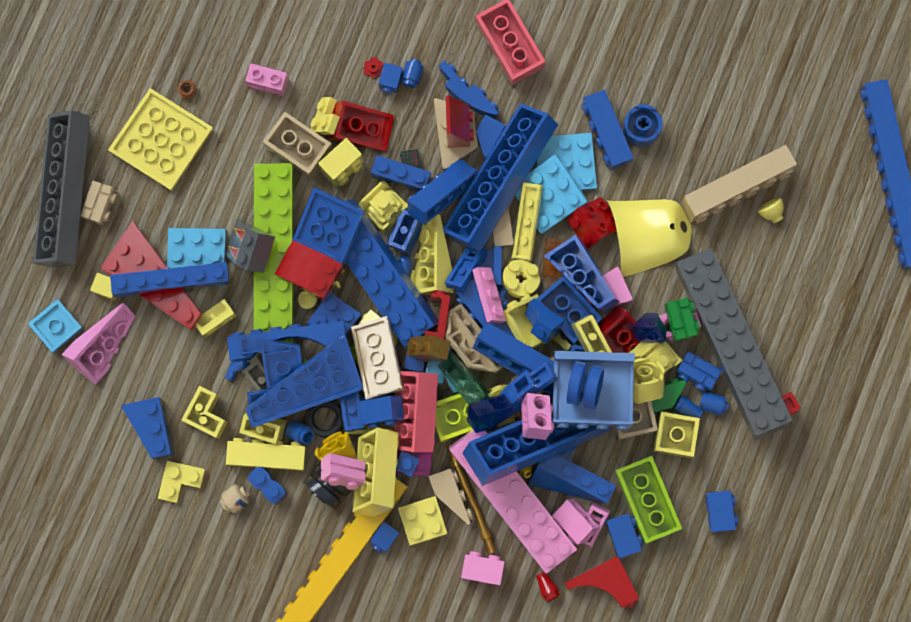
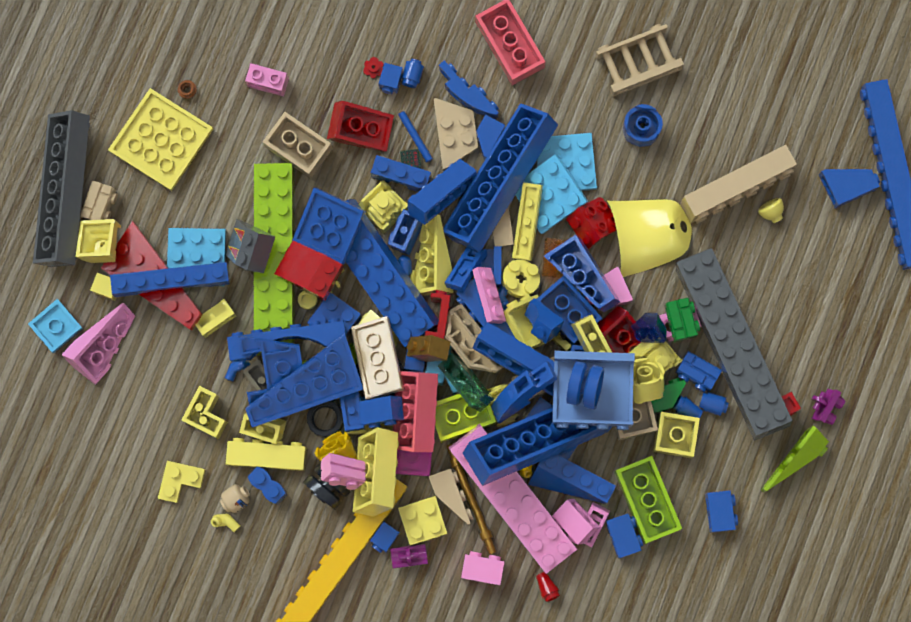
blue wedge [121,397,174,460] -> none
blue brick [286,420,314,445] -> none
light yellow plate [311,97,340,135] -> none
light yellow brick [318,138,364,188] -> none
blue brick [396,451,420,478] -> none
red slope [445,96,474,147] -> none
clear blue slope [467,394,514,433] -> none
bright pink brick [521,393,554,440] -> none
red arch [564,556,639,609] -> none
blue brick [581,89,633,170] -> none
none -> light yellow brick [75,219,121,263]
none -> light yellow arm [211,513,240,532]
none -> magenta hips [390,544,428,568]
none -> blue bar [398,111,433,163]
none -> tan fence [595,24,684,97]
none -> lime wedge [761,426,829,492]
none -> magenta hips [811,389,846,425]
none -> blue slope [819,169,880,209]

